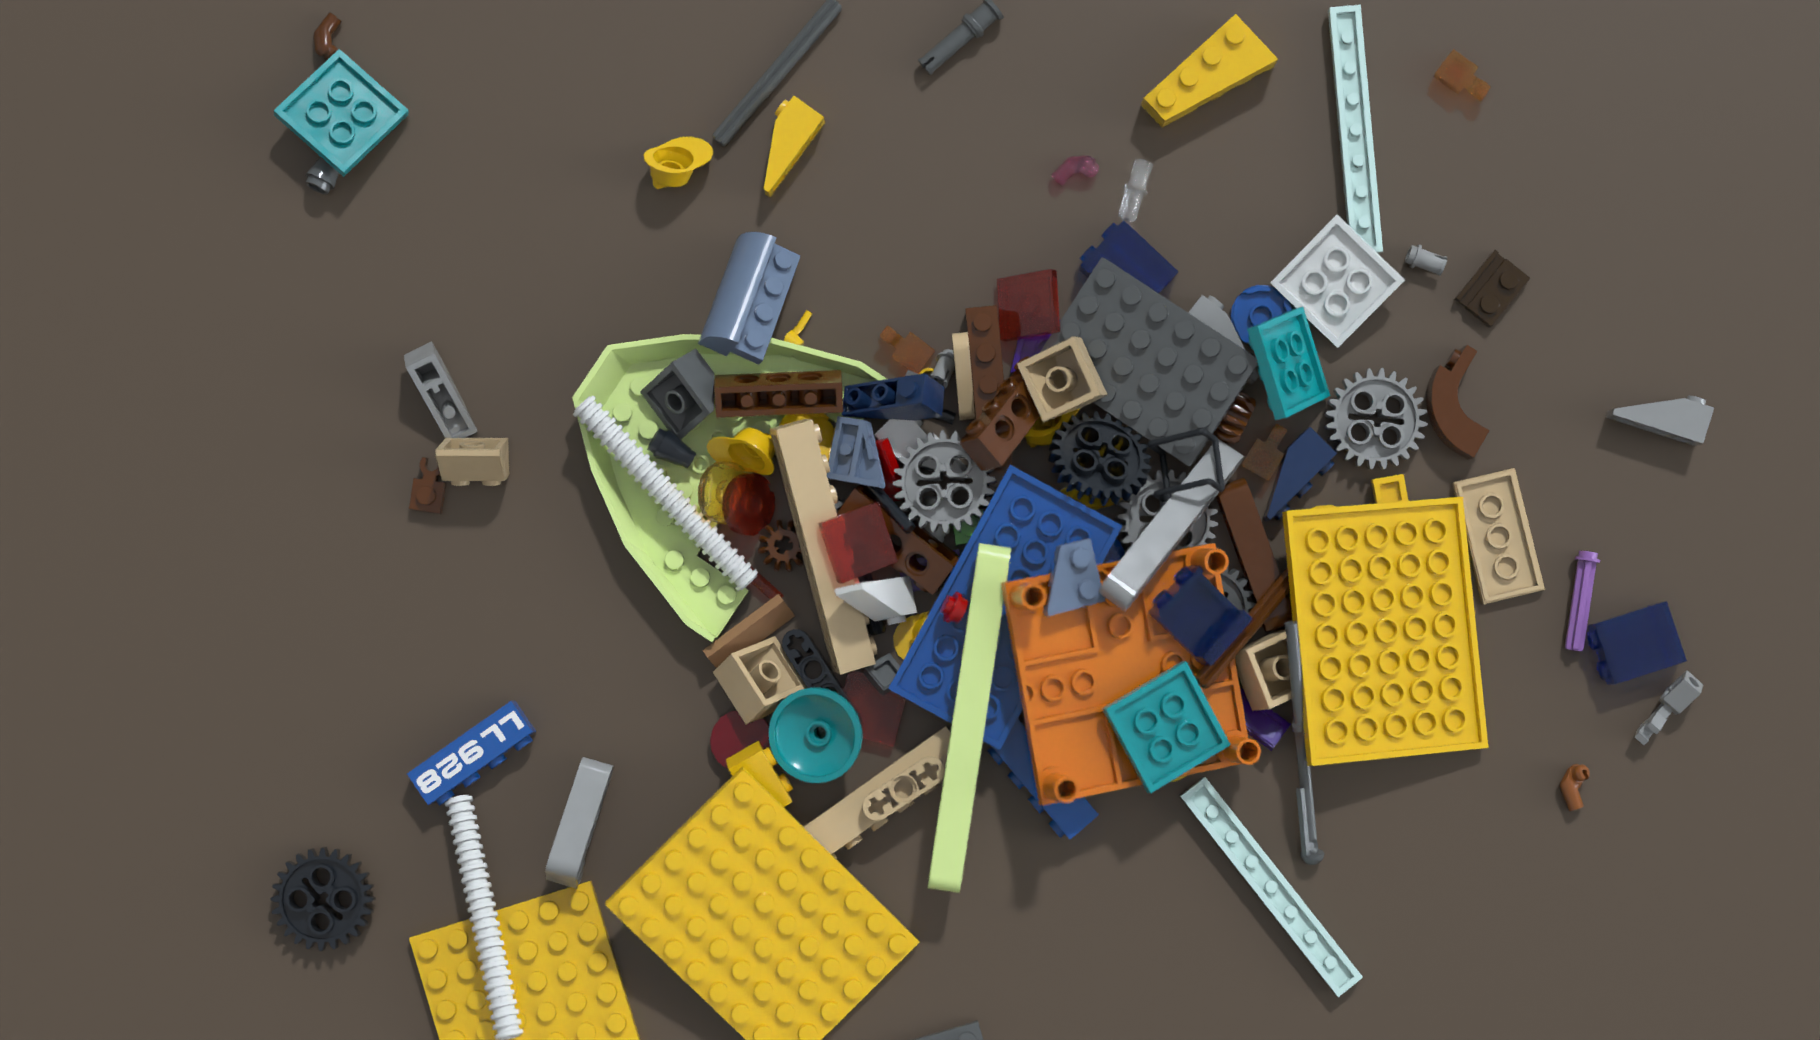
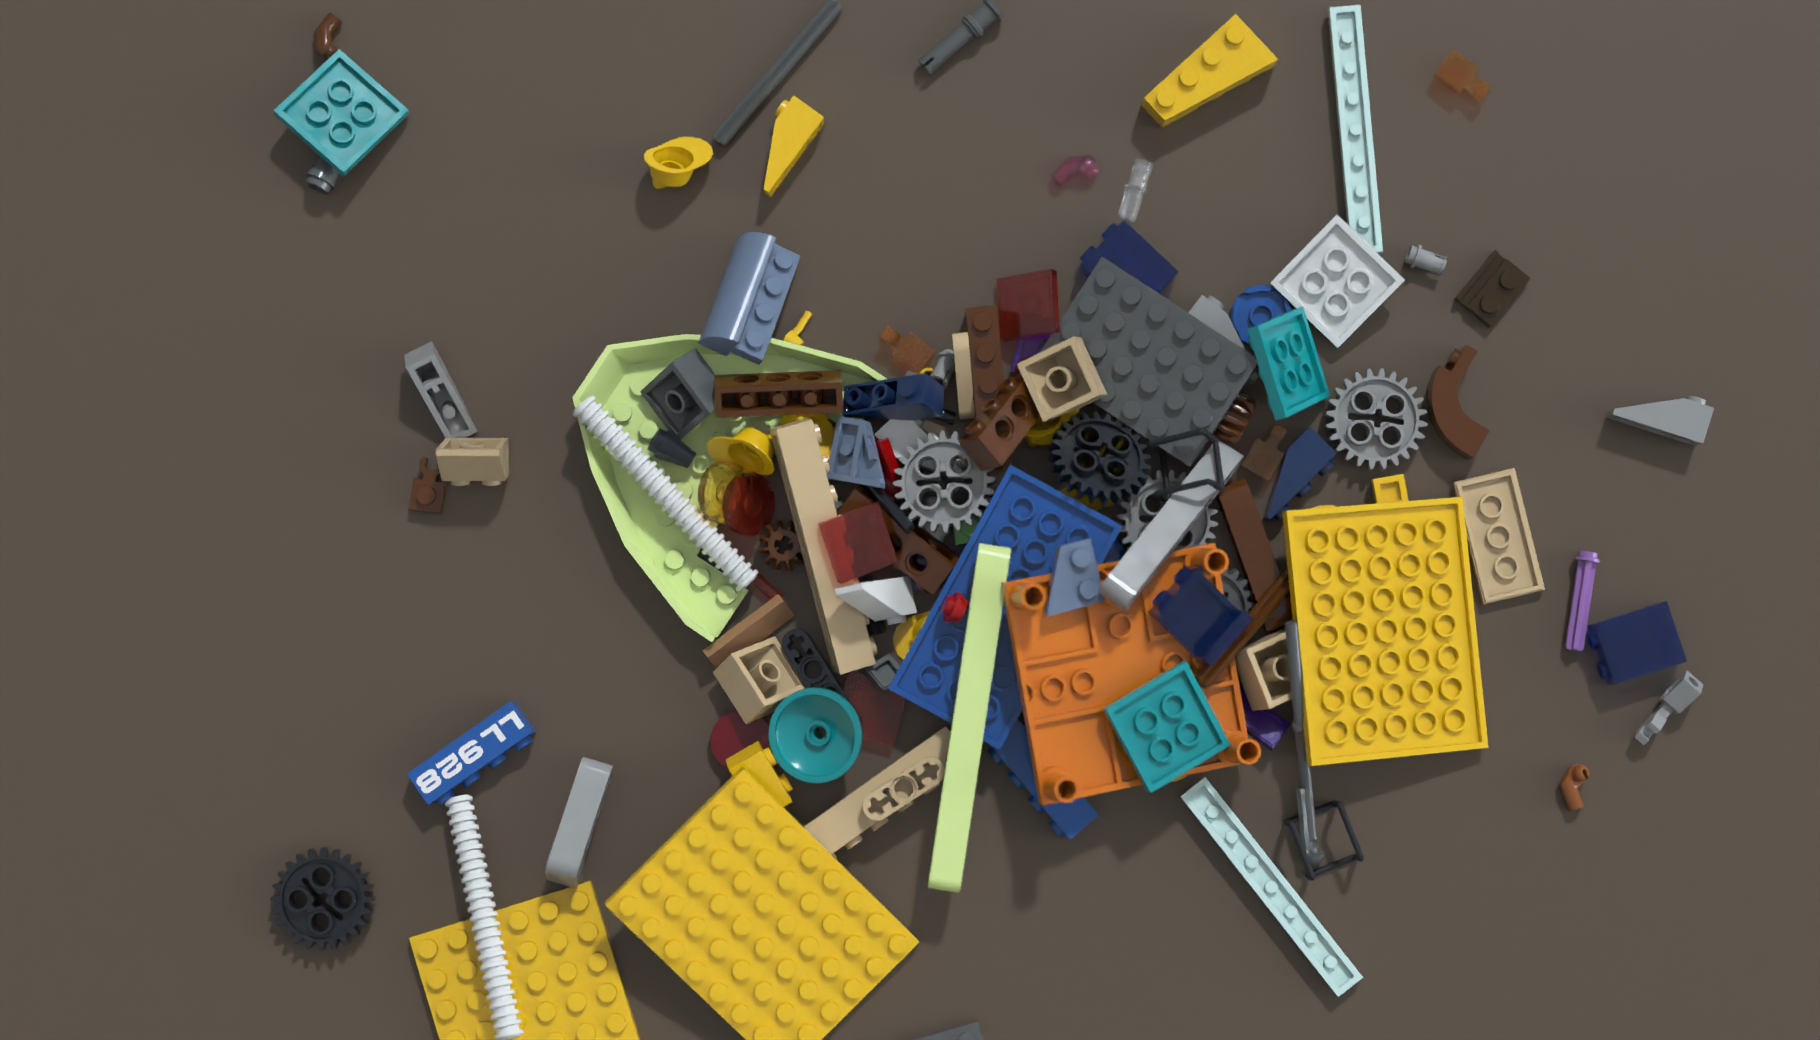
none -> black piece [1284,801,1364,881]

